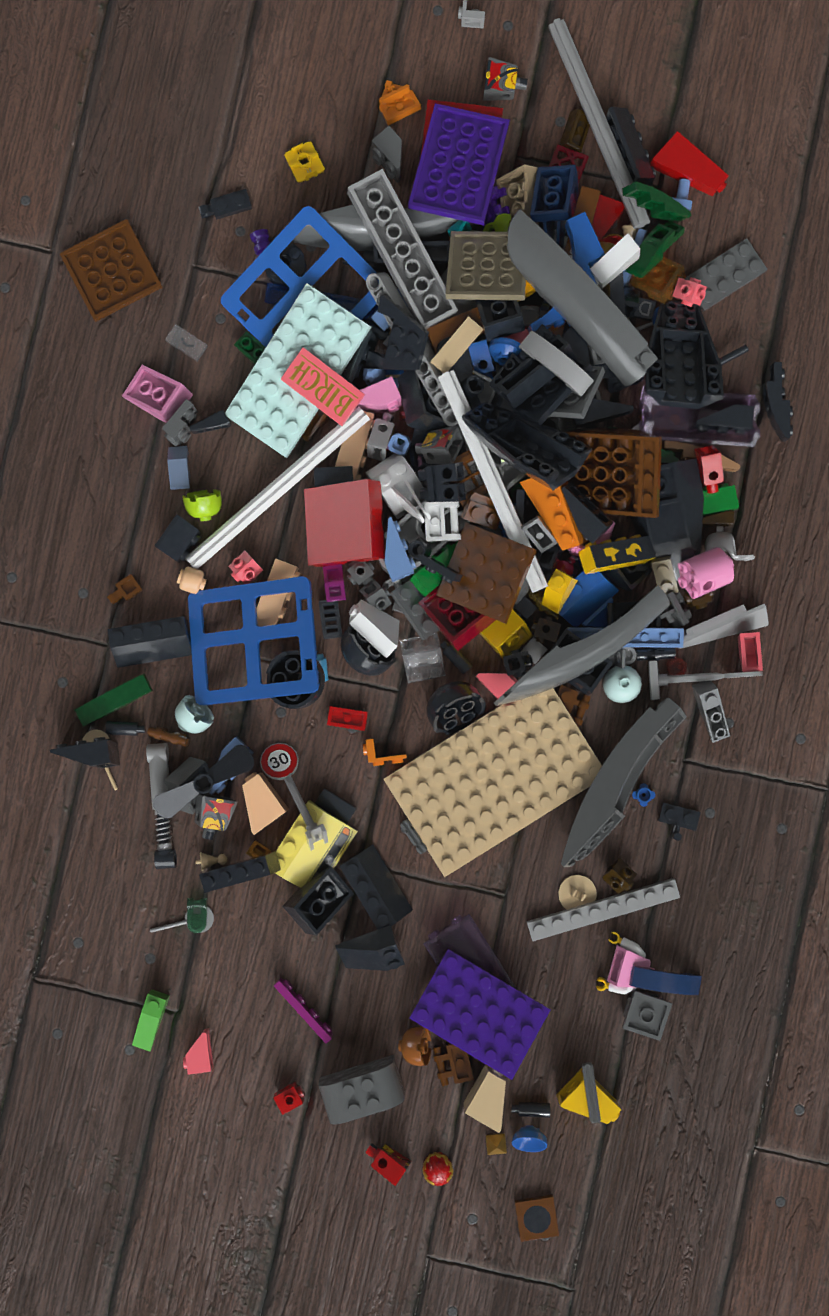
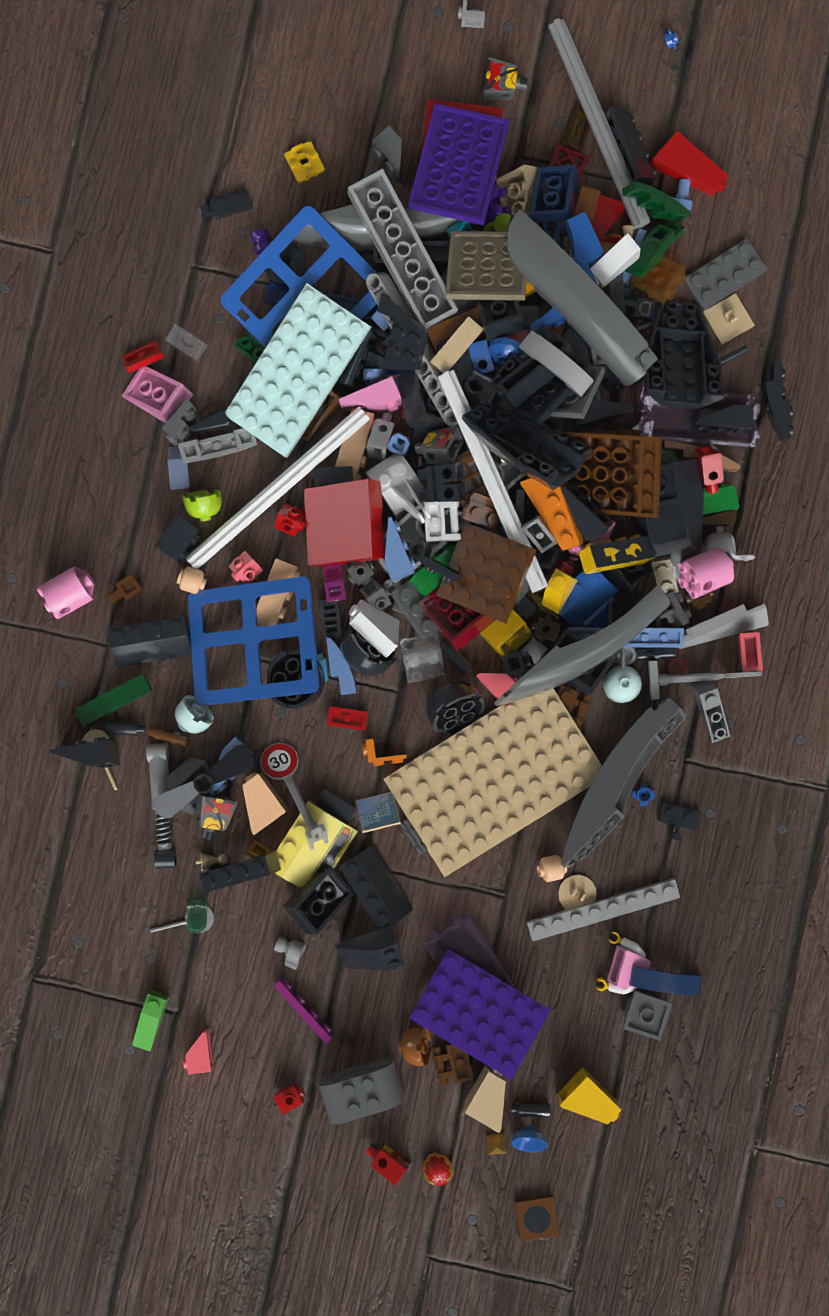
reddish brown plate [59,219,163,322] -> none
coral tile [281,347,365,426] -> none
orange slope [379,80,421,126] -> none
dark grey axle [582,1062,601,1123] -> none
dark brown brick [602,858,637,894] -> none
coral brick [672,277,707,307] -> none
none -> bright pink cylinder [37,566,95,619]
none -> red plate [122,341,164,373]
none -> light grey slope [178,428,257,463]
none -> red brick [274,503,306,537]
none -> light grey piece [274,936,306,970]
none -> medium blue slope [326,638,357,695]
none -> piece [355,792,401,833]
none -> light nougat head [537,855,567,882]
none -> blue plate [663,28,678,49]
none -> tan piece [703,293,755,345]

